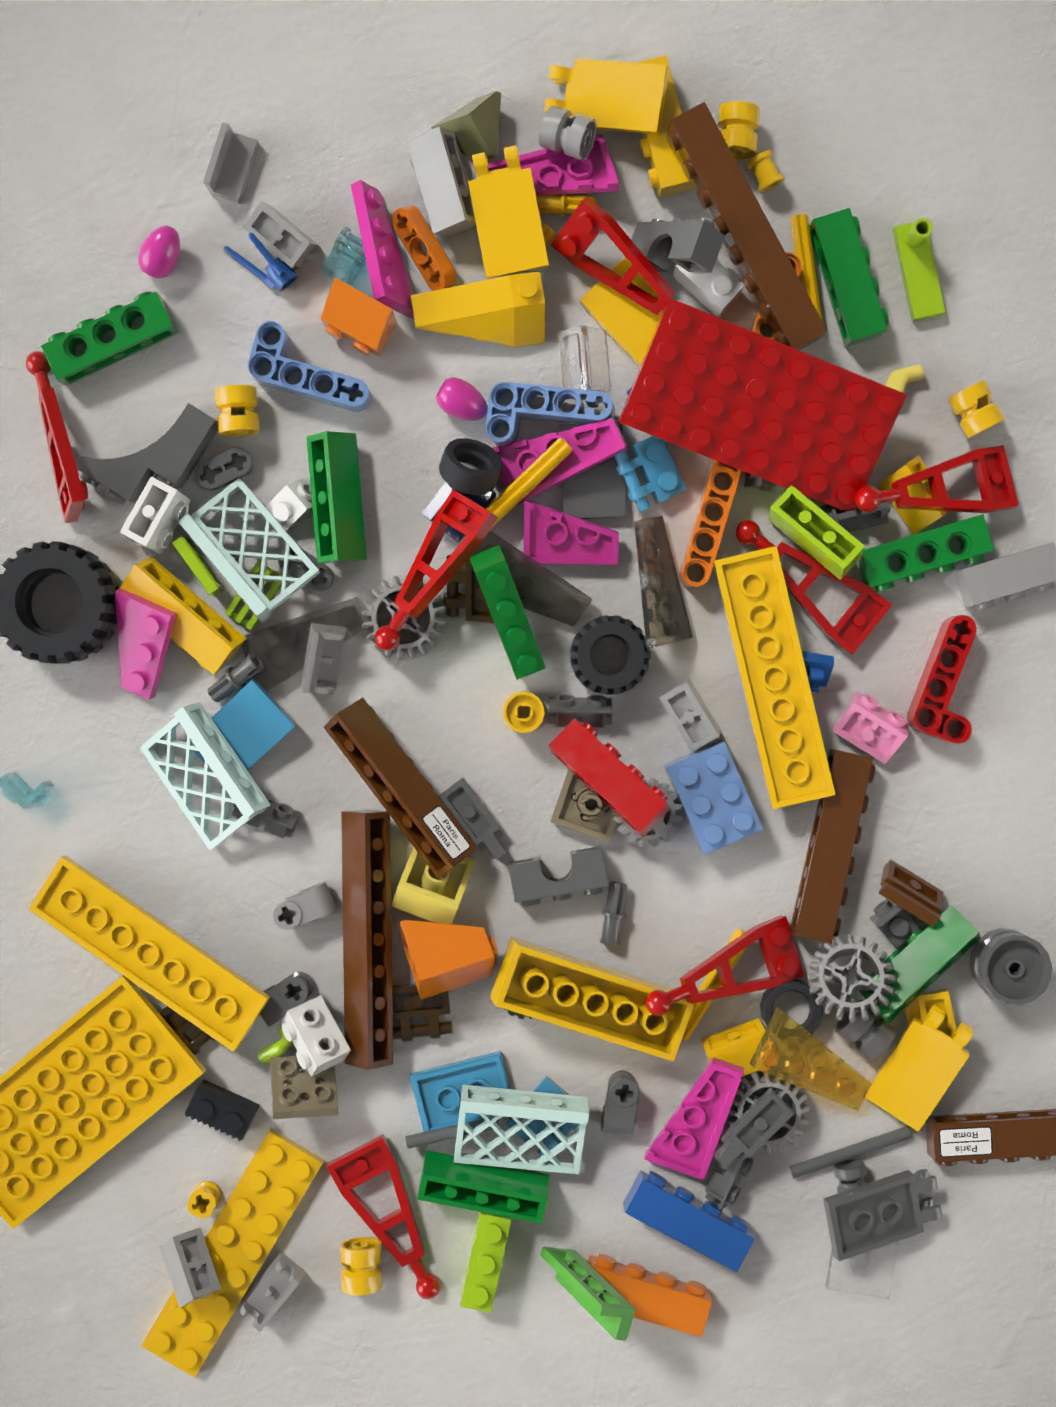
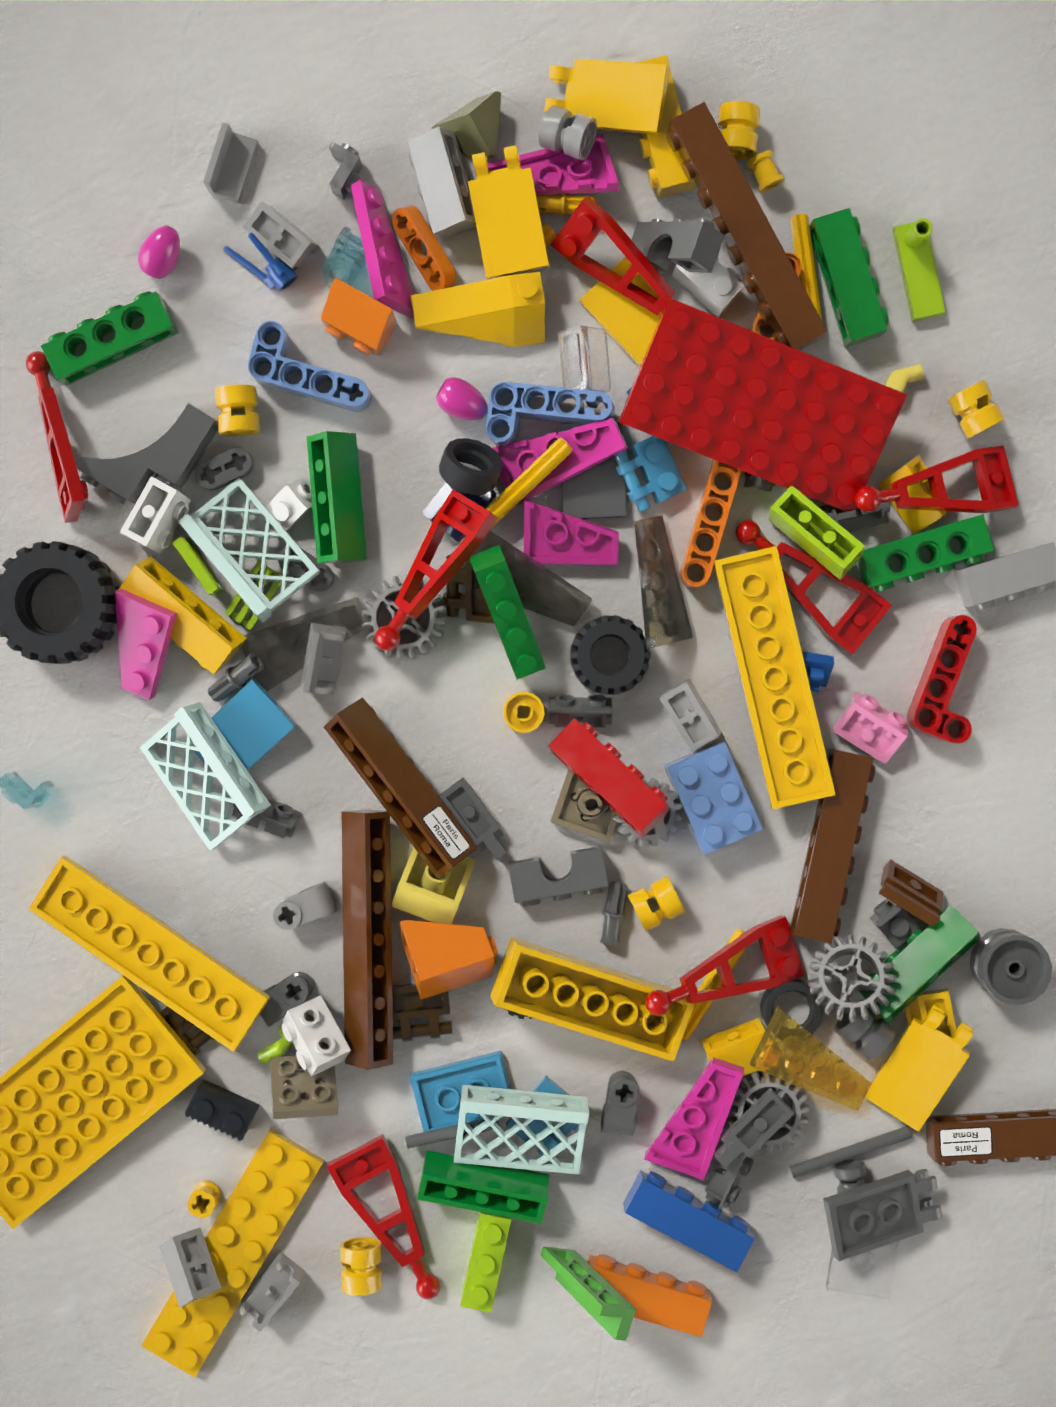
none -> flat silver bracket [329,142,363,200]
none -> yellow wheel [628,876,685,932]

